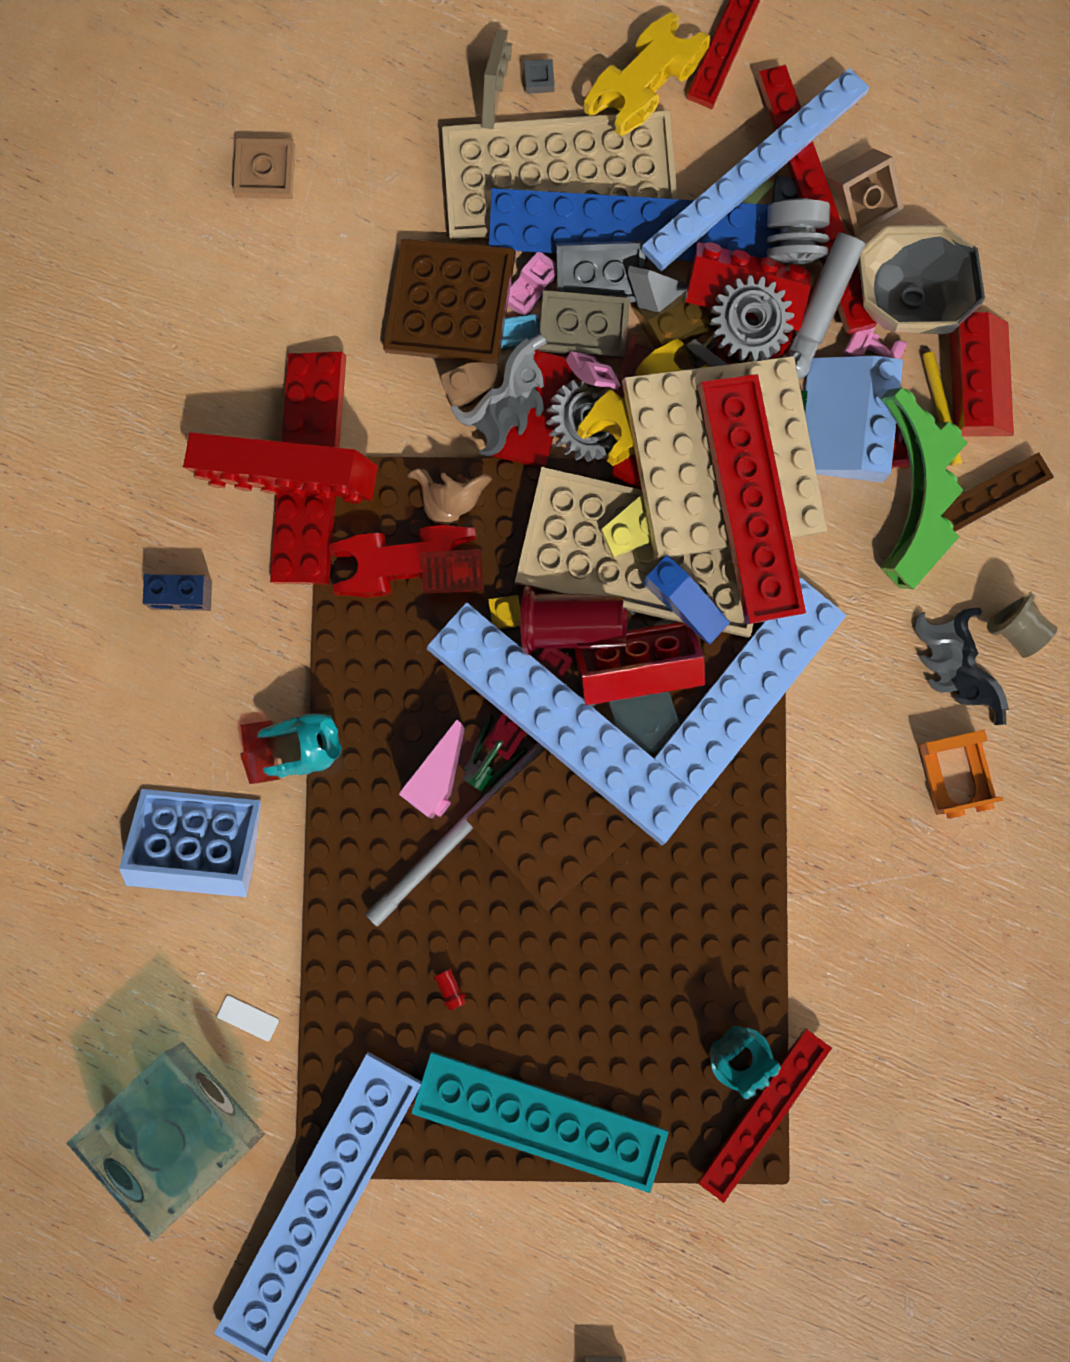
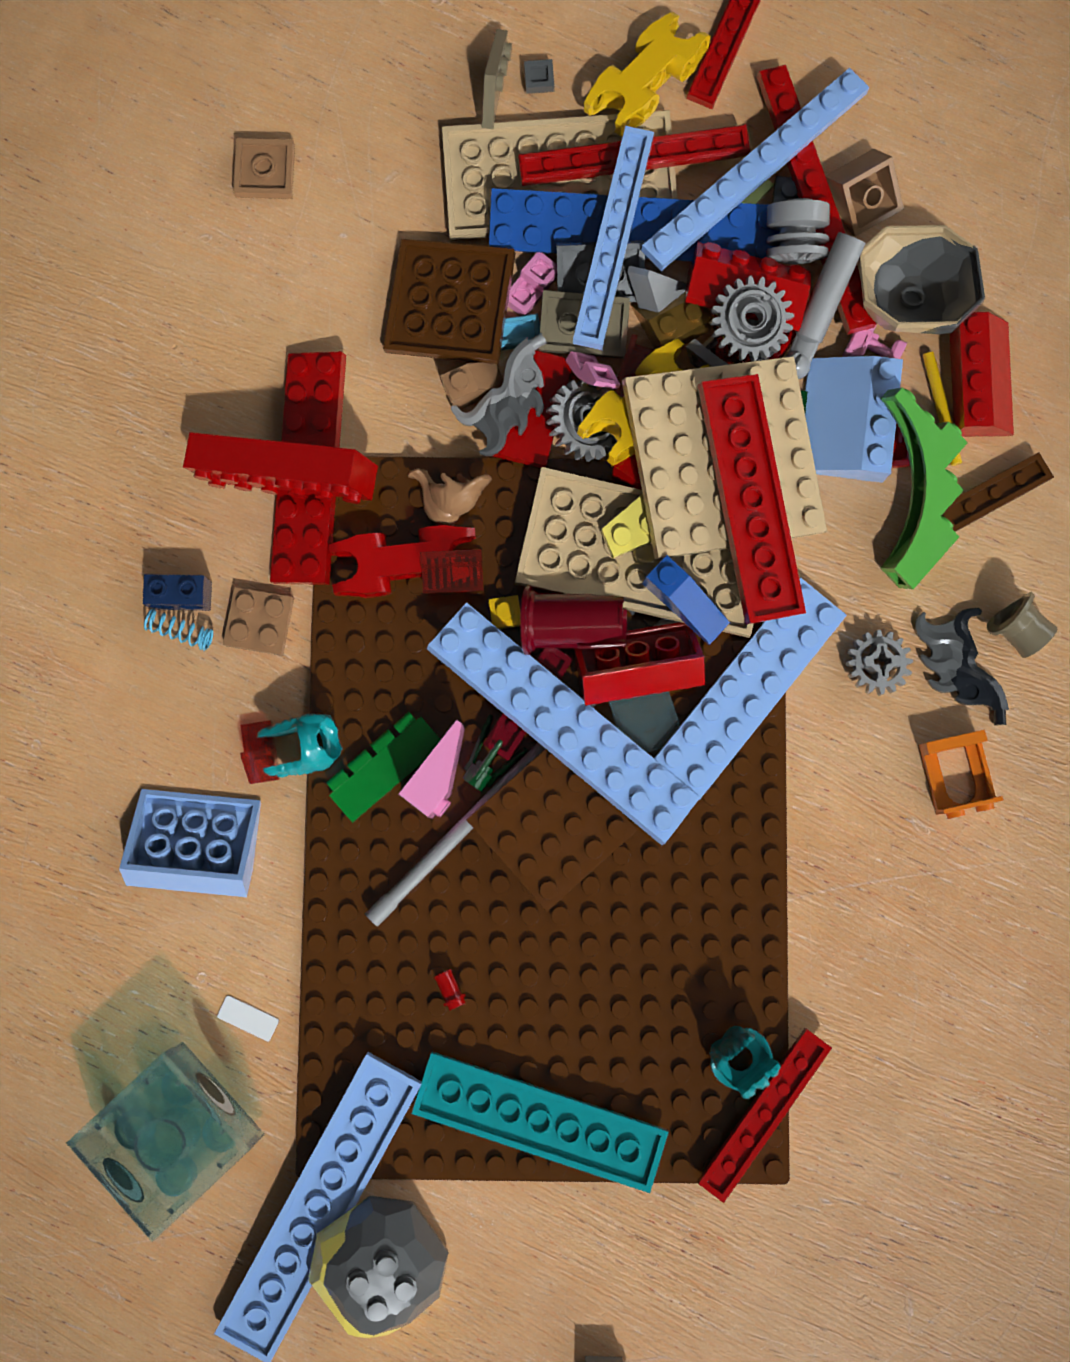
none -> medium azure piece [144,608,214,651]
none -> medium nougat plate [223,587,294,656]
none -> dark grey rock [308,1196,448,1338]
none -> green windscreen [326,711,441,823]
none -> red tile [518,125,751,186]
none -> light blue plate [573,126,654,350]
none -> light grey gear [845,630,913,696]

